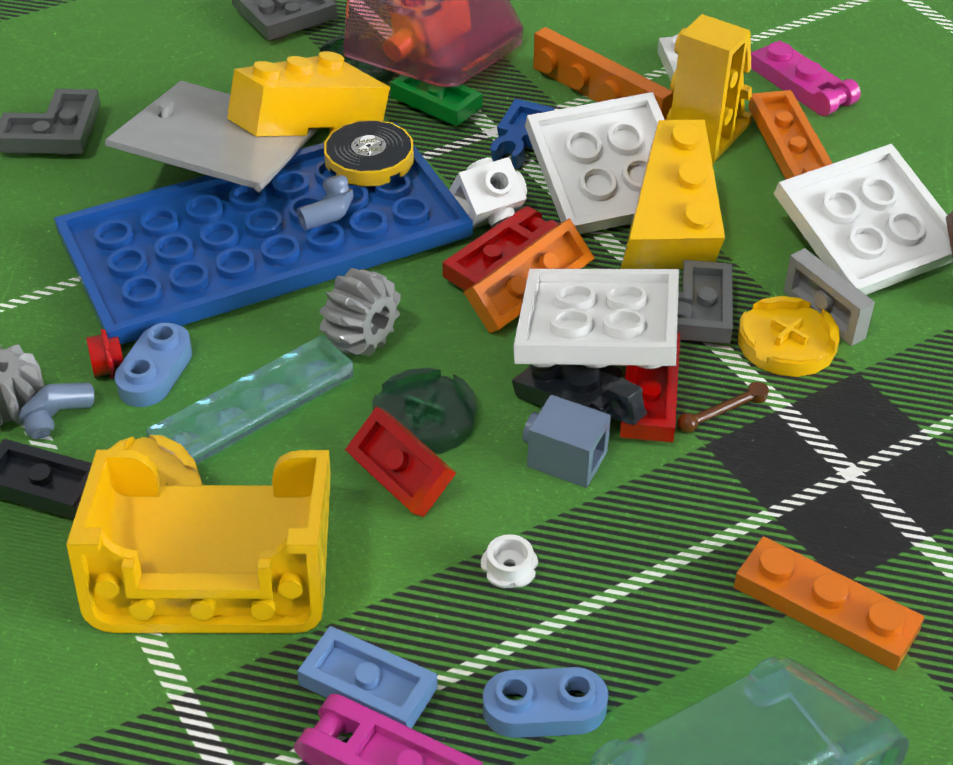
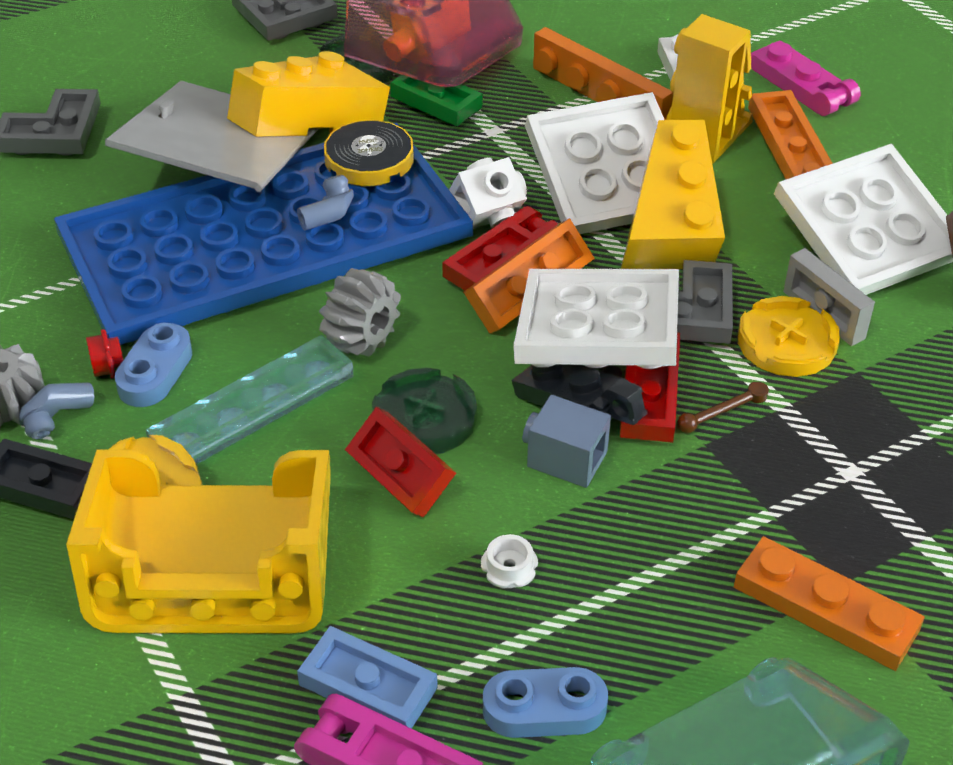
blue plate [491,98,555,169] -> none

